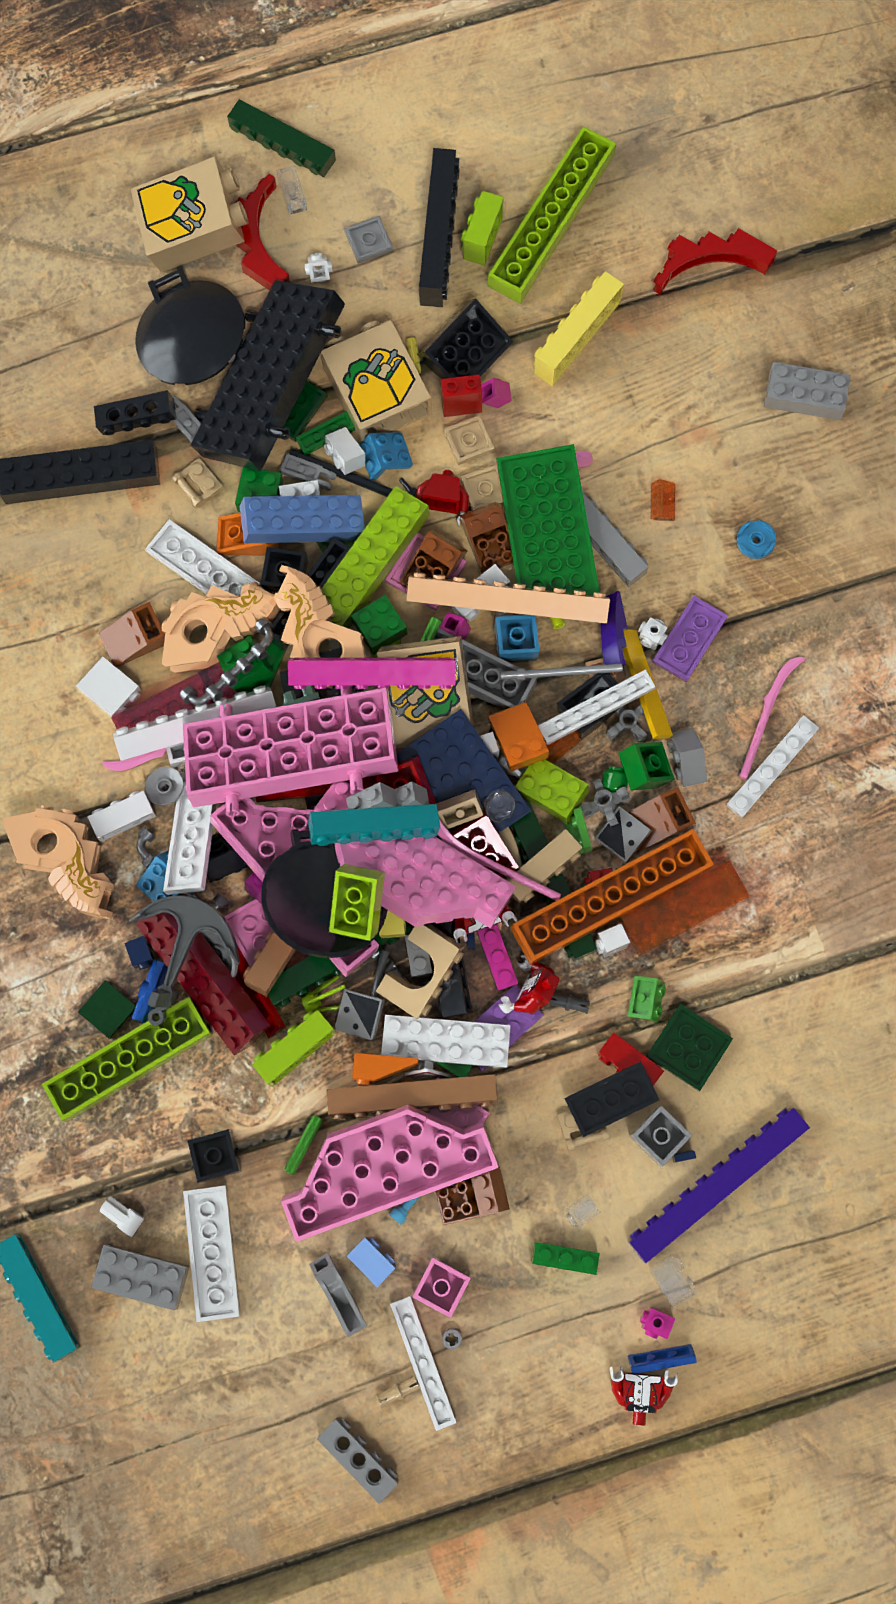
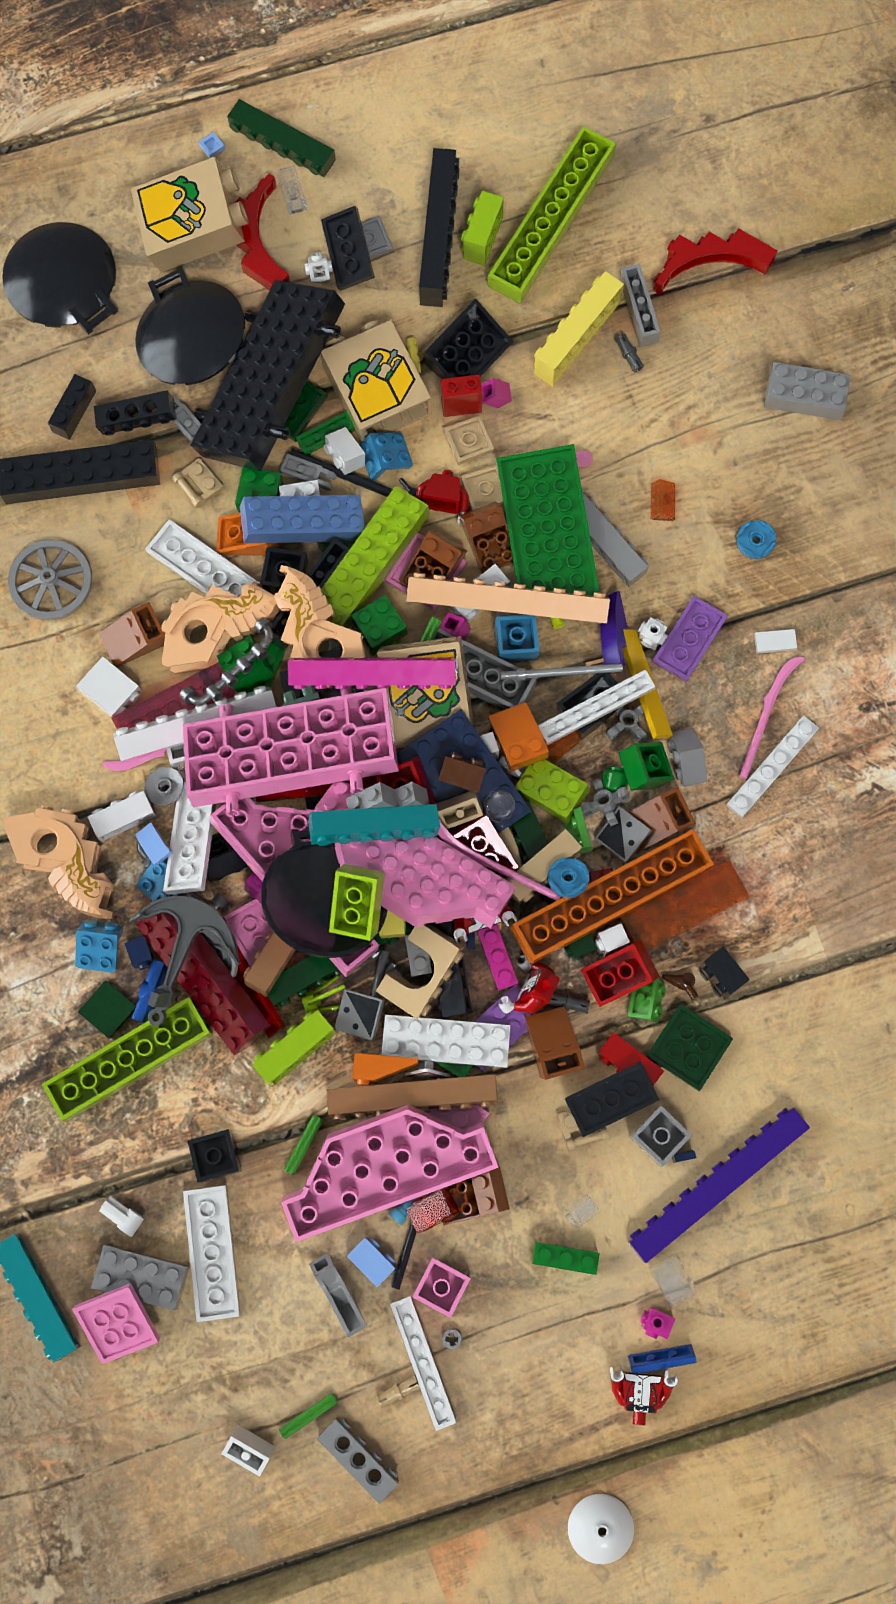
none -> black dish [2,222,118,335]
none -> light grey wheel [8,540,92,620]
none -> black brick [48,374,96,440]
none -> bright pink plate [72,1283,160,1364]
none -> dark azure bracket [75,919,123,973]
none -> light blue slope [135,822,172,866]
none -> light blue plate [198,132,225,158]
none -> white brick [222,1424,275,1477]
none -> bright green axle [279,1393,338,1439]
none -> black plate [321,206,375,291]
none -> black bar [392,1224,418,1290]
none -> clear red brick [406,1188,460,1233]
none -> reddish brown brick [438,751,486,793]
none -> dark orange slope [524,1006,585,1080]
none -> dark azure plate [548,857,589,898]
none -> white dish [568,1493,634,1564]
none -> red brick [581,939,660,1007]
none -> dark grey pin [615,333,644,372]
none -> light grey brick [619,264,661,347]
none -> reddish brown animal [662,973,699,1000]
none -> black brick [699,946,750,1000]
none -> white tile [754,629,797,654]

